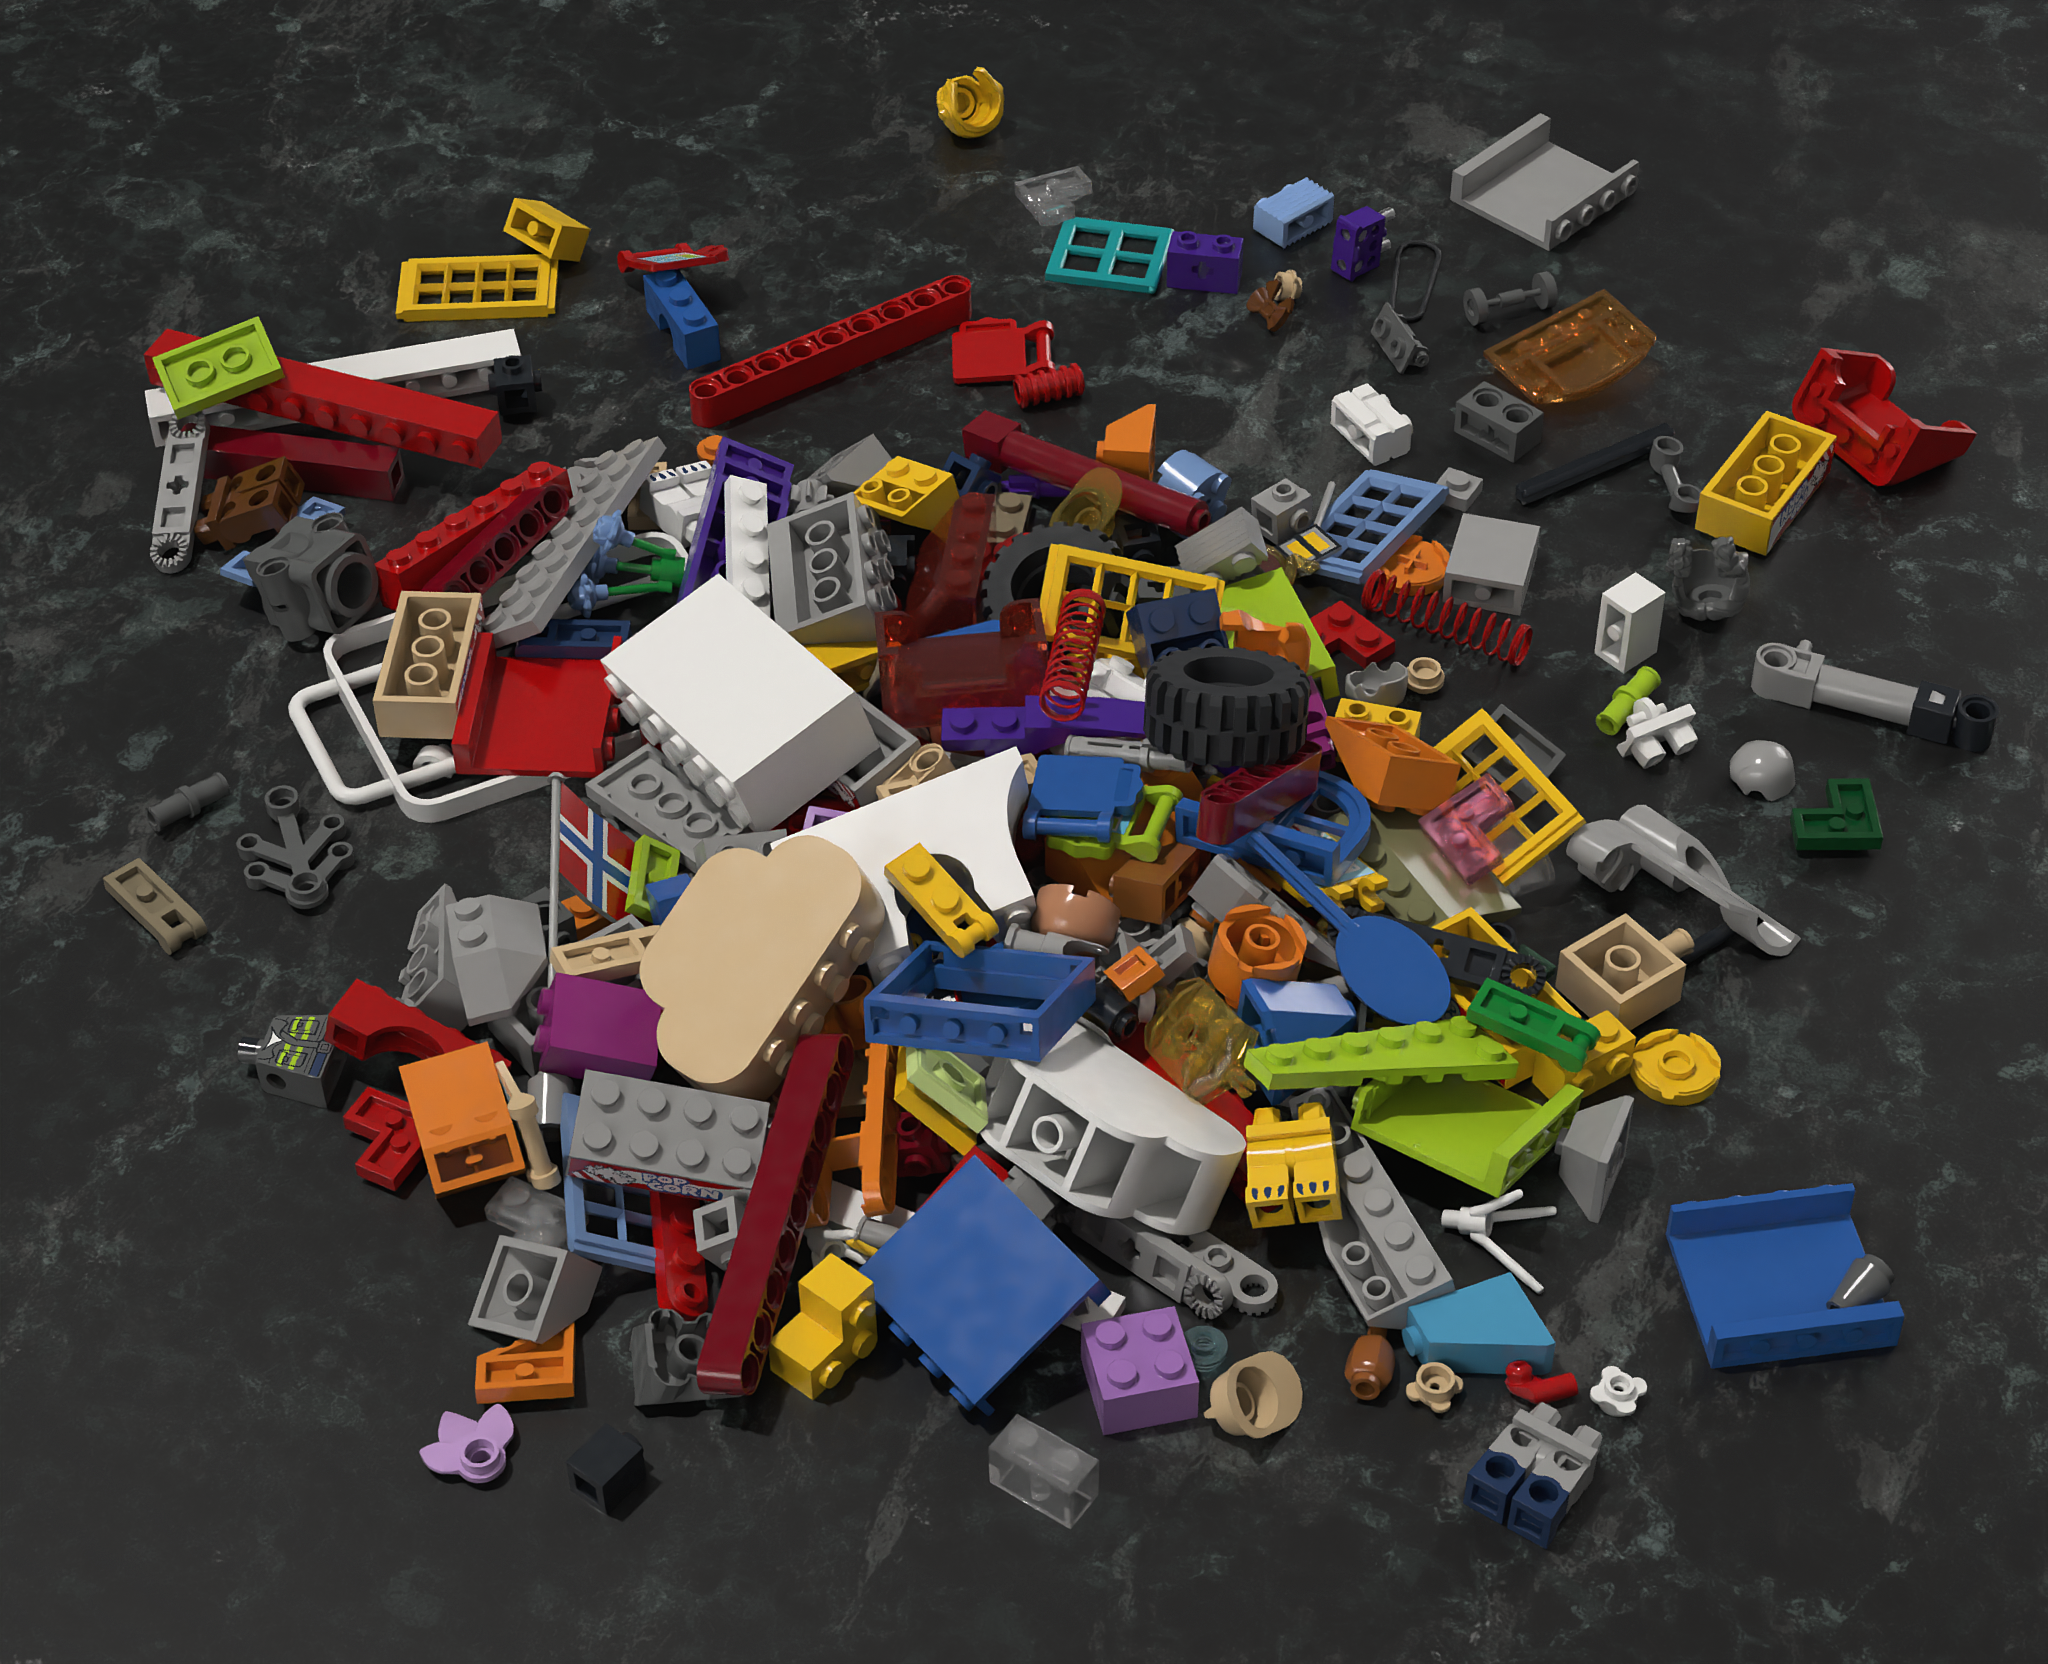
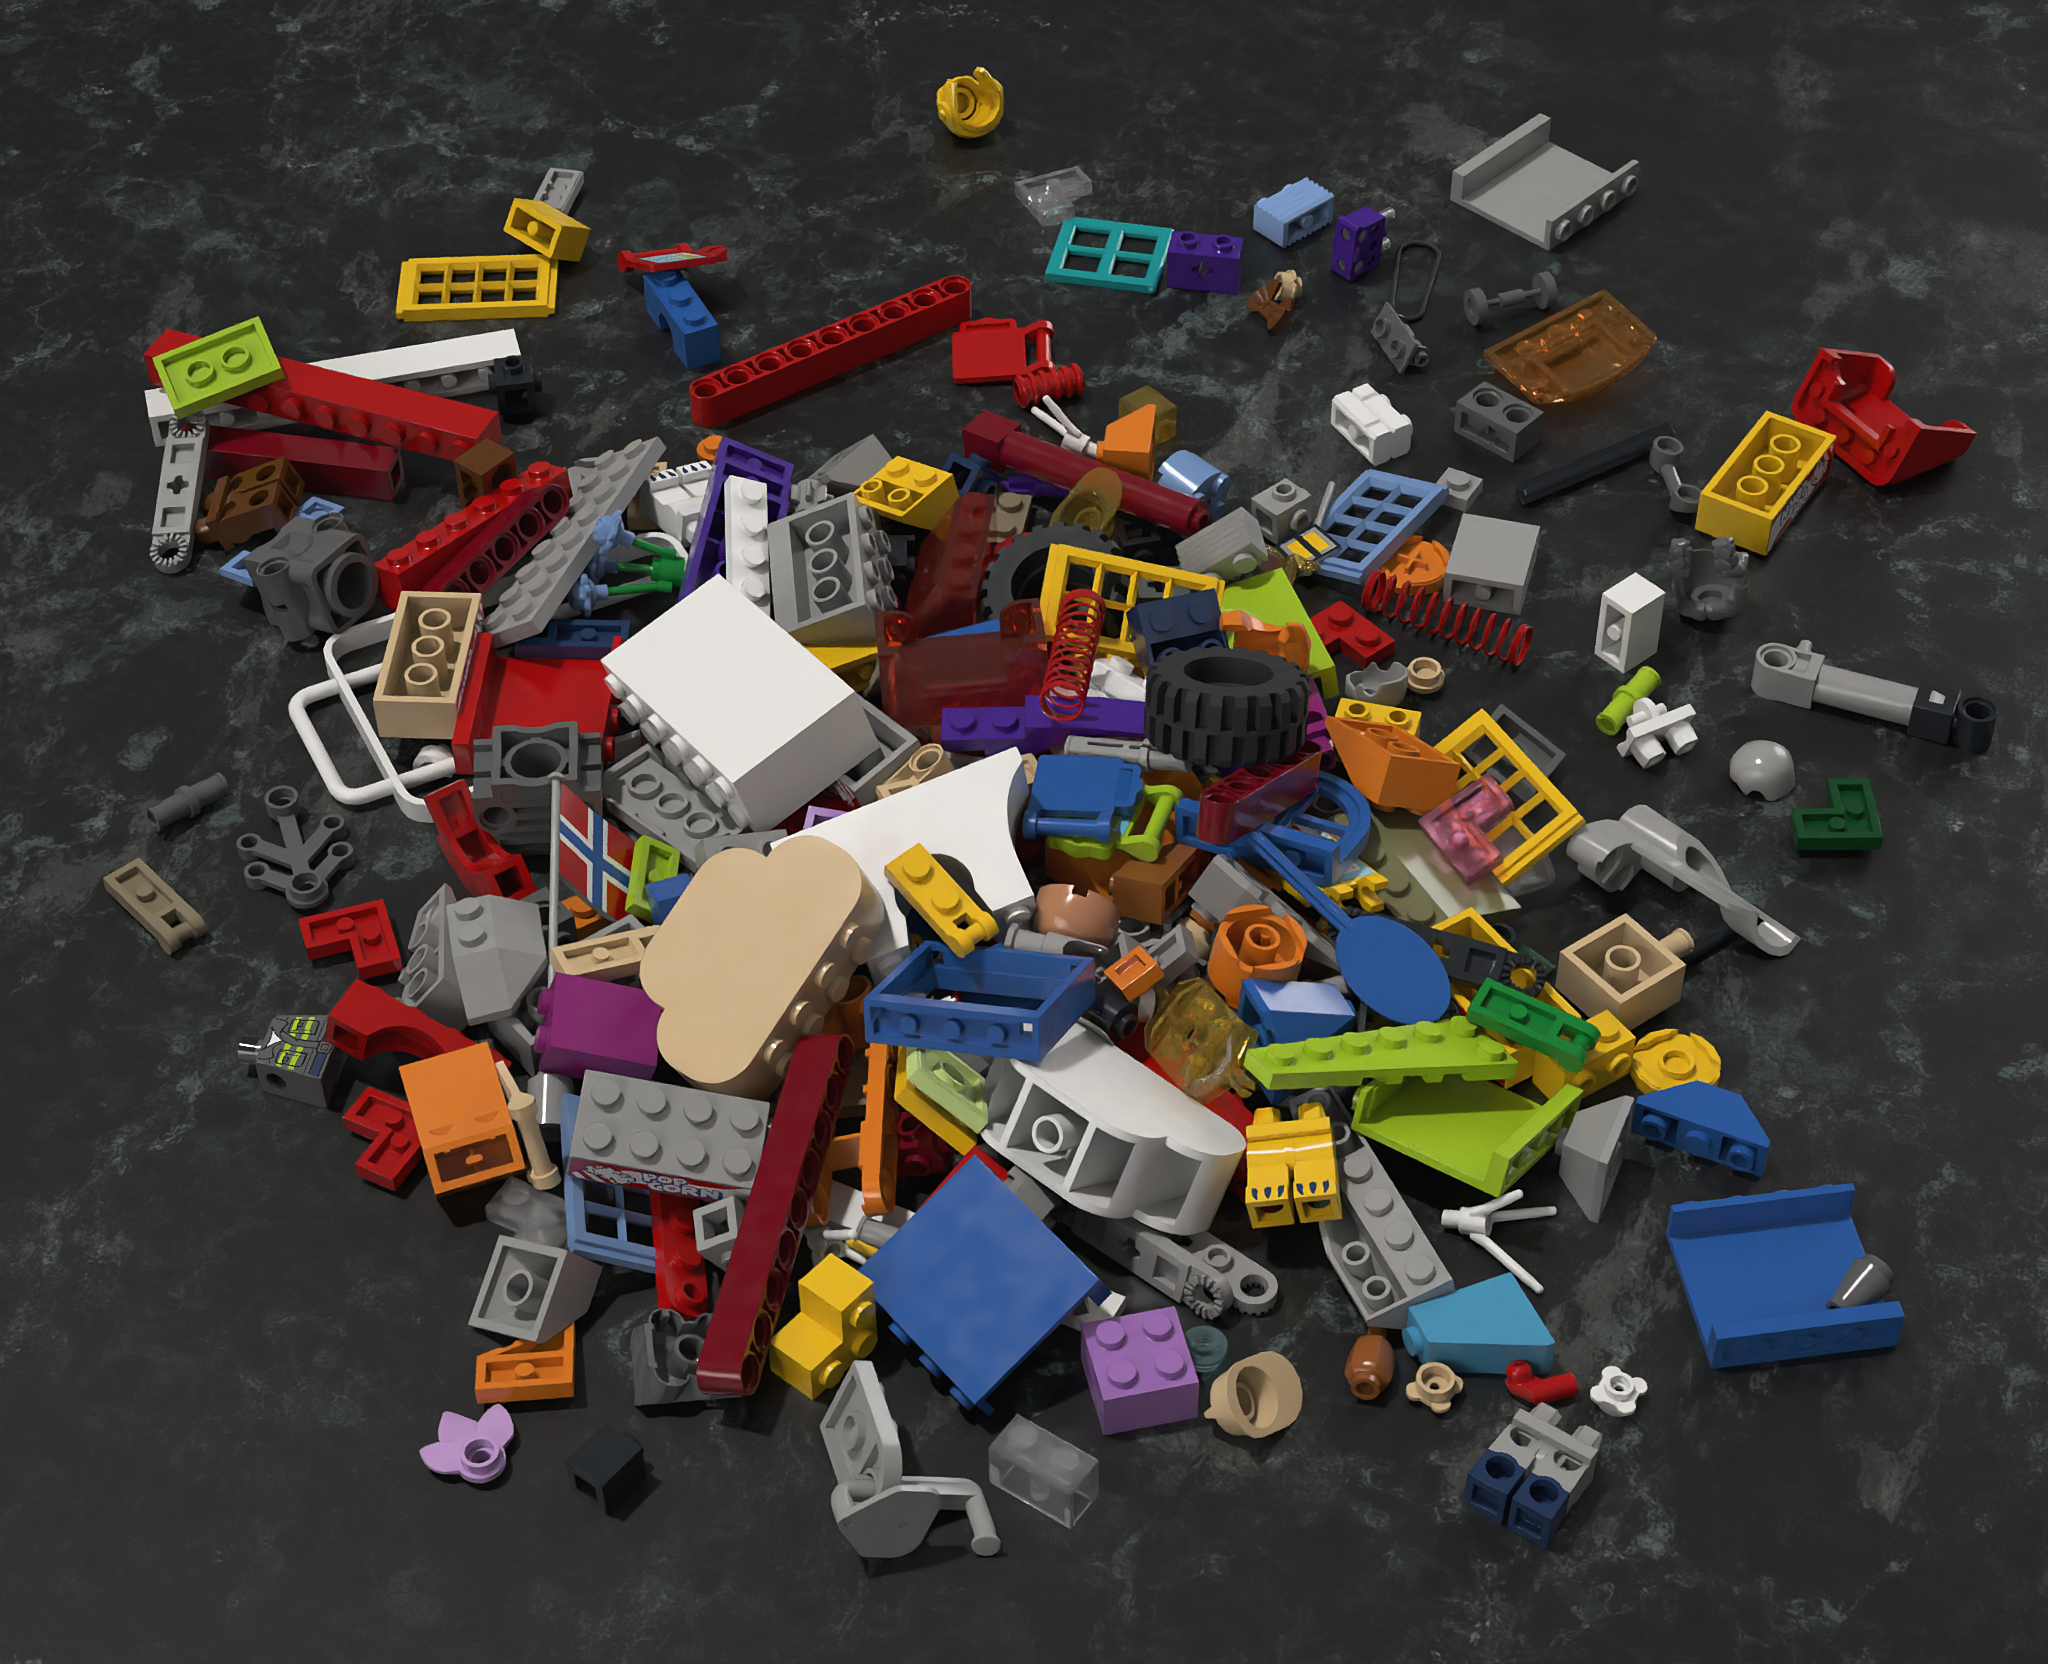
none -> red plate [298,899,403,980]
none -> red arch [423,779,537,900]
none -> reddish brown brick [454,438,517,510]
none -> dark grey piece [471,721,603,856]
none -> light grey plate [533,168,584,215]
none -> light grey plate [819,1360,1001,1558]
none -> white plant [1031,395,1097,460]
none -> clear yellow brick [1119,385,1177,446]
none -> blue slope [1631,1080,1771,1177]

